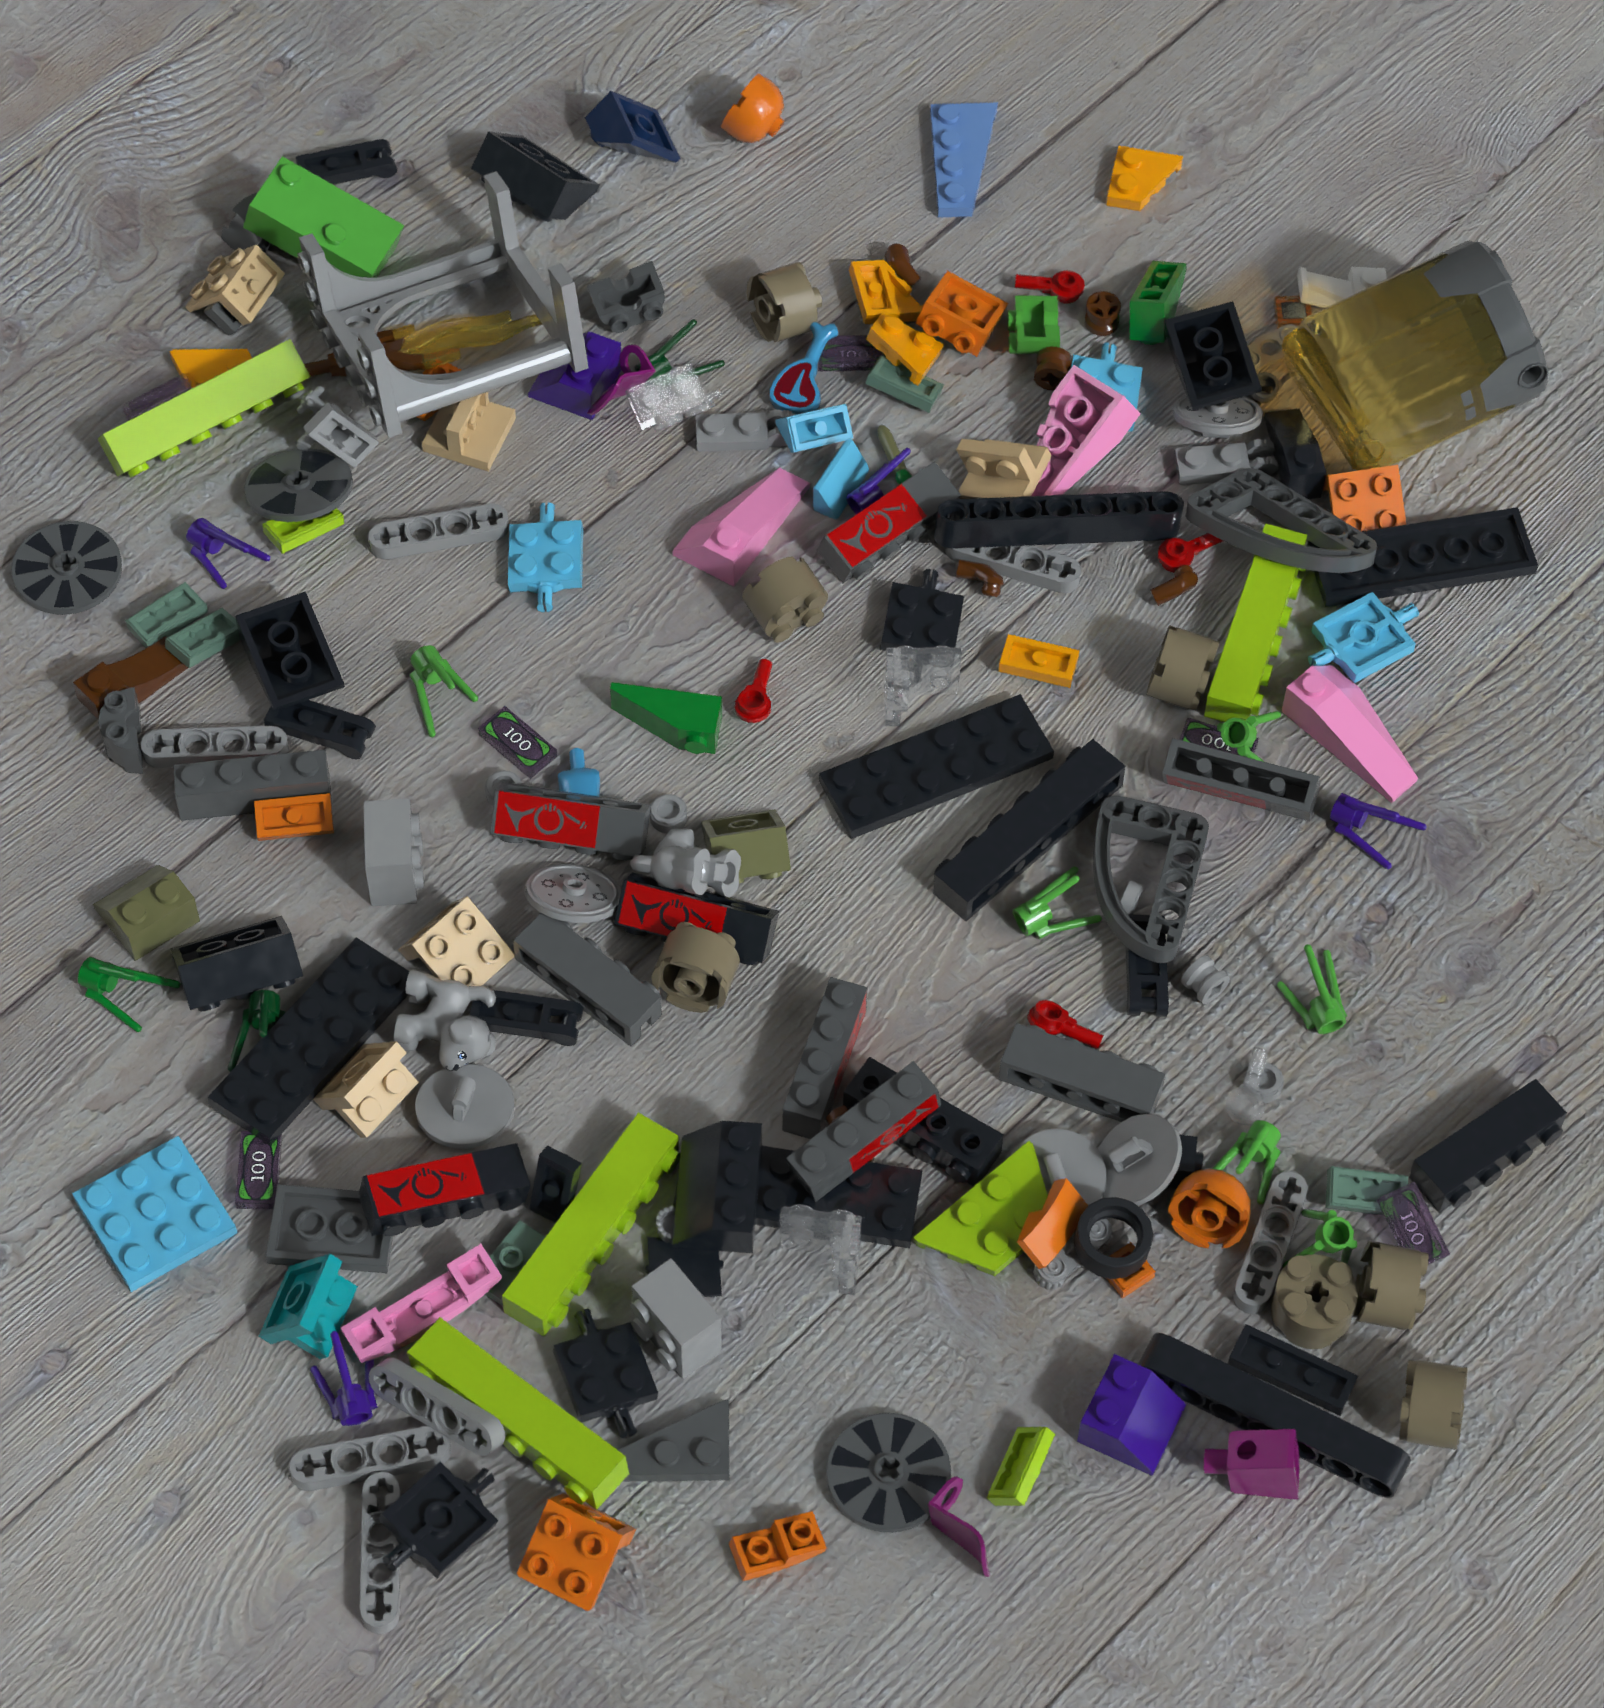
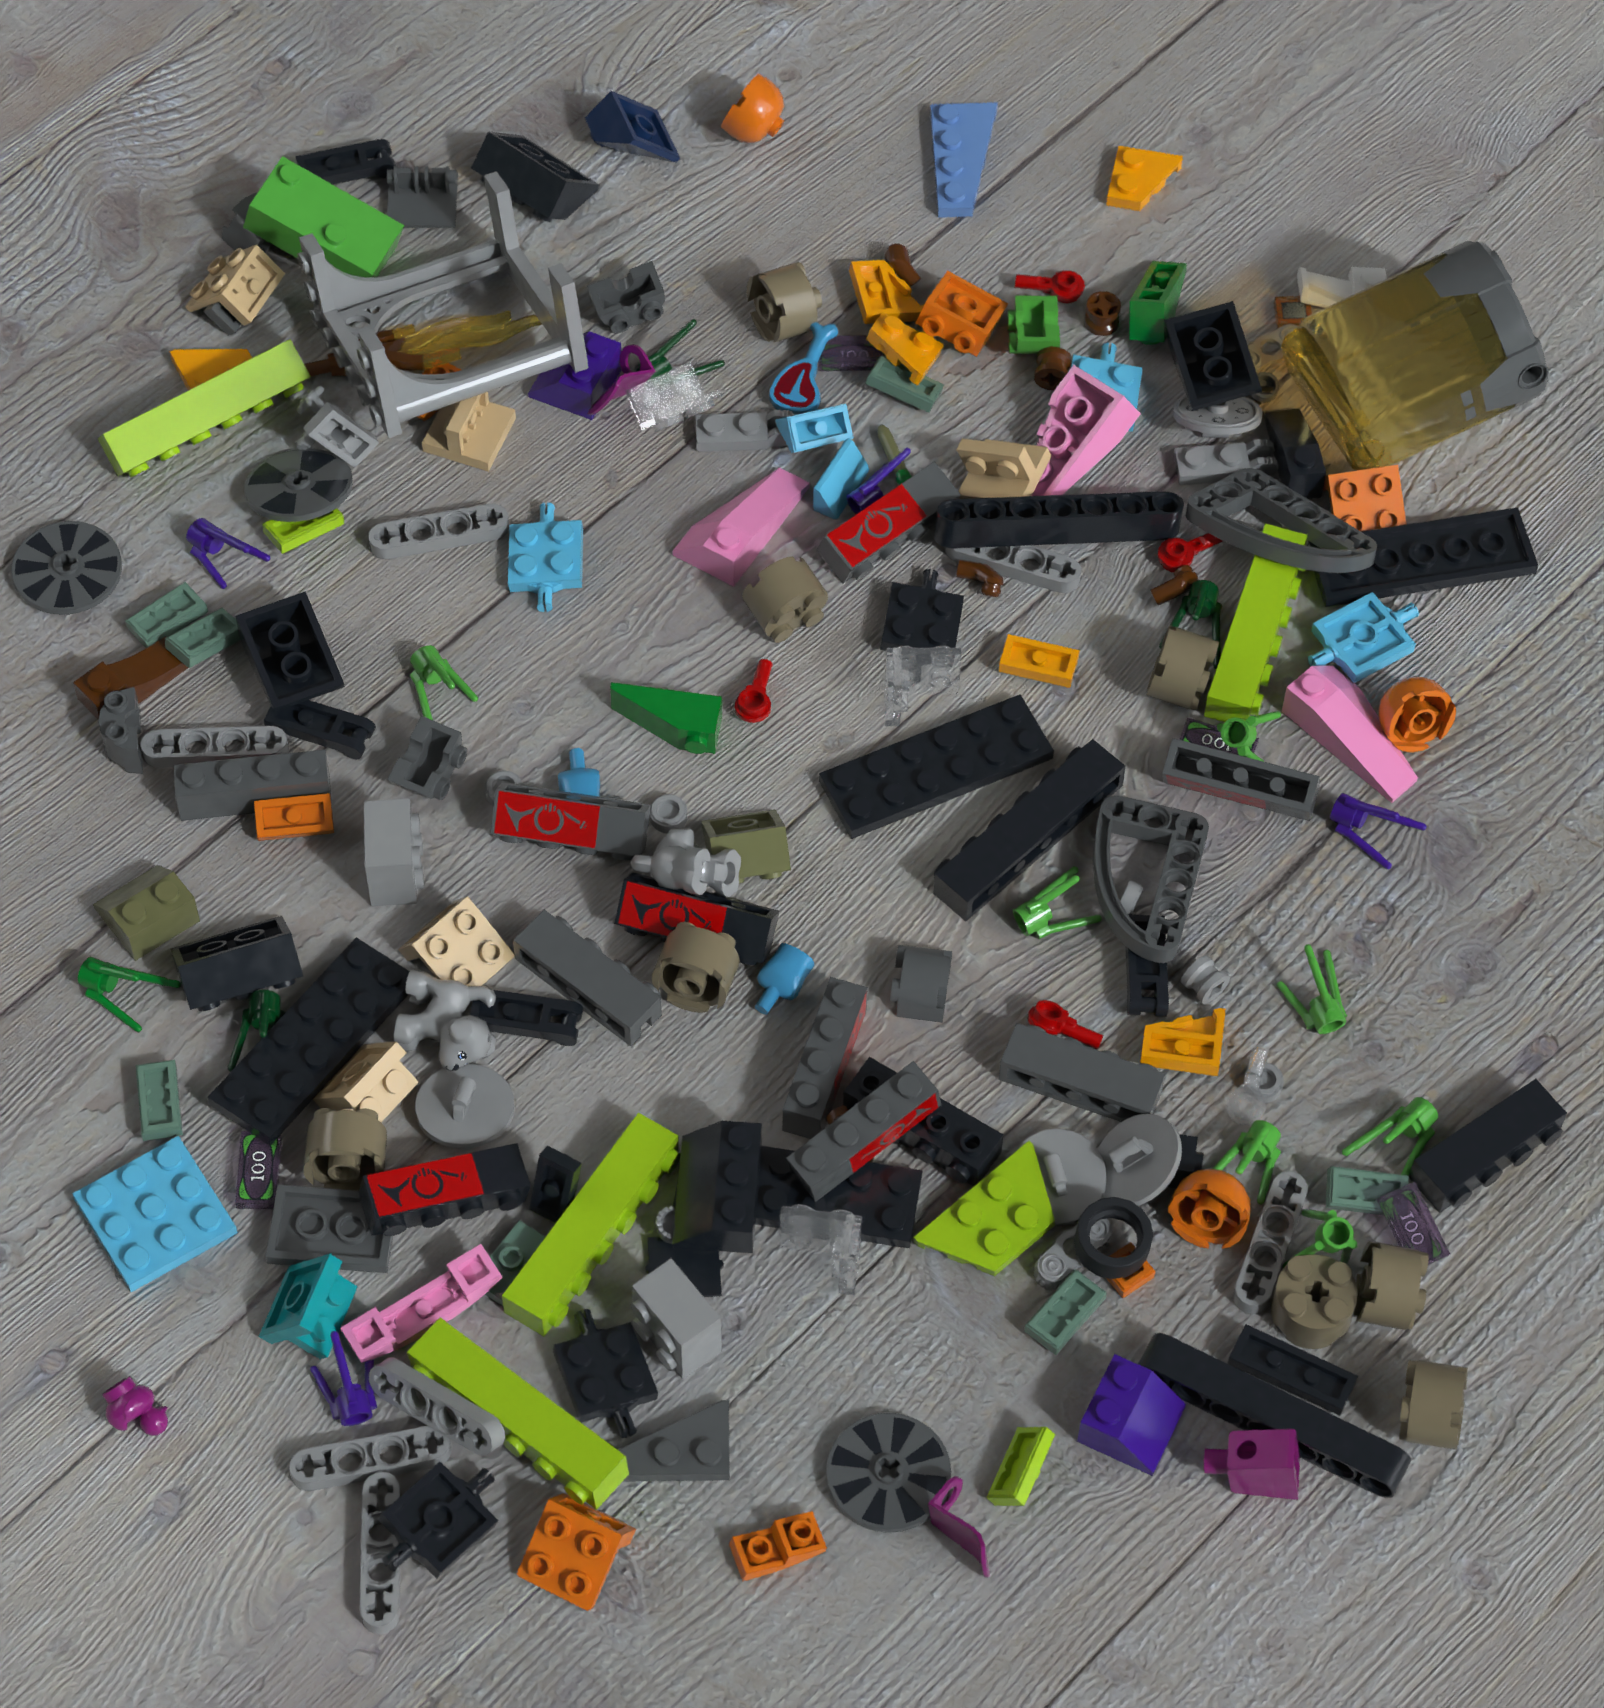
clear purple tile [123,373,192,421] -> none
clear purple tile [478,706,557,779] -> none
light grey shield [525,864,621,923] -> none
orange slope [1017,1178,1088,1269] -> none
none -> magenta animal [102,1376,168,1436]
none -> sand green plate [135,1060,183,1141]
none -> dark tan brick [303,1108,387,1191]
none -> dark grey hinge [387,166,458,228]
none -> dark grey cylinder [387,716,468,800]
none -> dark azure piece [754,943,814,1015]
none -> dark grey cylinder [890,945,953,1023]
none -> sand green plate [1024,1269,1107,1355]
none -> light orange wing [1140,1008,1226,1076]
none -> dark green plant [1159,580,1222,669]
none -> bright green plant [1342,1097,1438,1176]
none -> orange cylinder [1378,676,1456,753]

